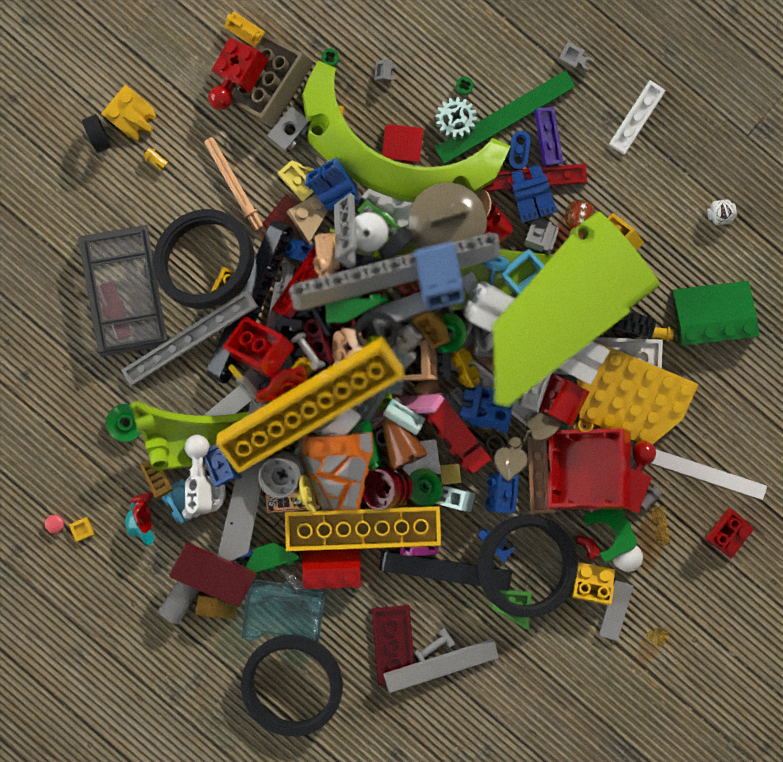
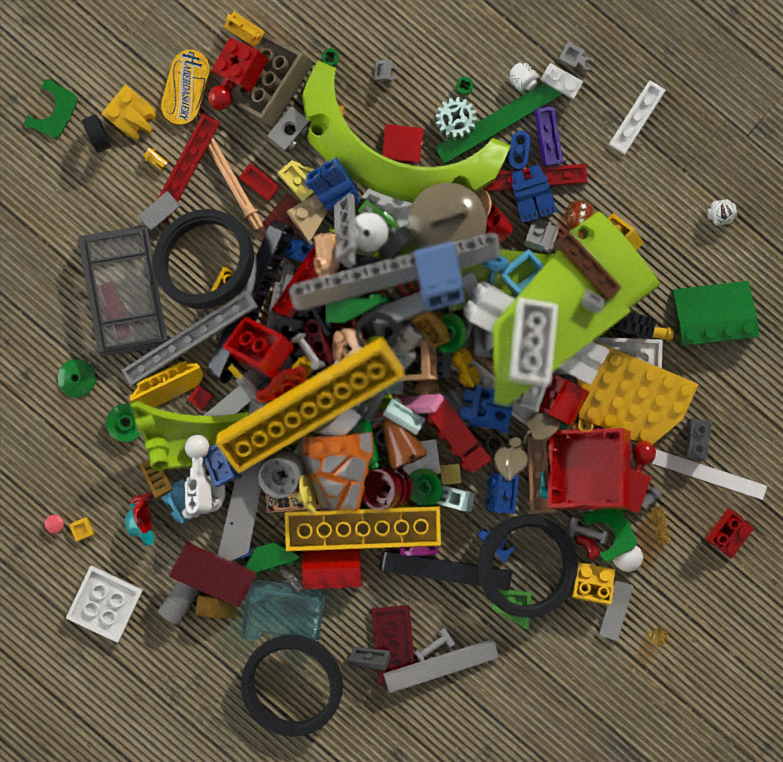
none -> green piece [24,79,78,138]
none -> green dish [57,359,96,397]
none -> white plate [66,565,143,643]
none -> yellow brick [130,361,203,407]
none -> light grey tile [139,191,180,231]
none -> red tile [158,113,221,224]
none -> yellow tile [161,50,210,126]
none -> red tile [187,385,214,411]
none -> red tile [239,163,280,202]
none -> dark grey plate [348,647,391,670]
none -> white head [510,63,538,91]
none -> white brick [510,298,558,385]
none -> teal hand [539,471,548,499]
none -> white plate [540,63,583,99]
none -> reddish brown tile [554,230,622,302]
none -> light grey piece [567,517,609,544]
none -> light grey plate [581,290,604,314]
none -> dark grey brick [684,419,712,460]

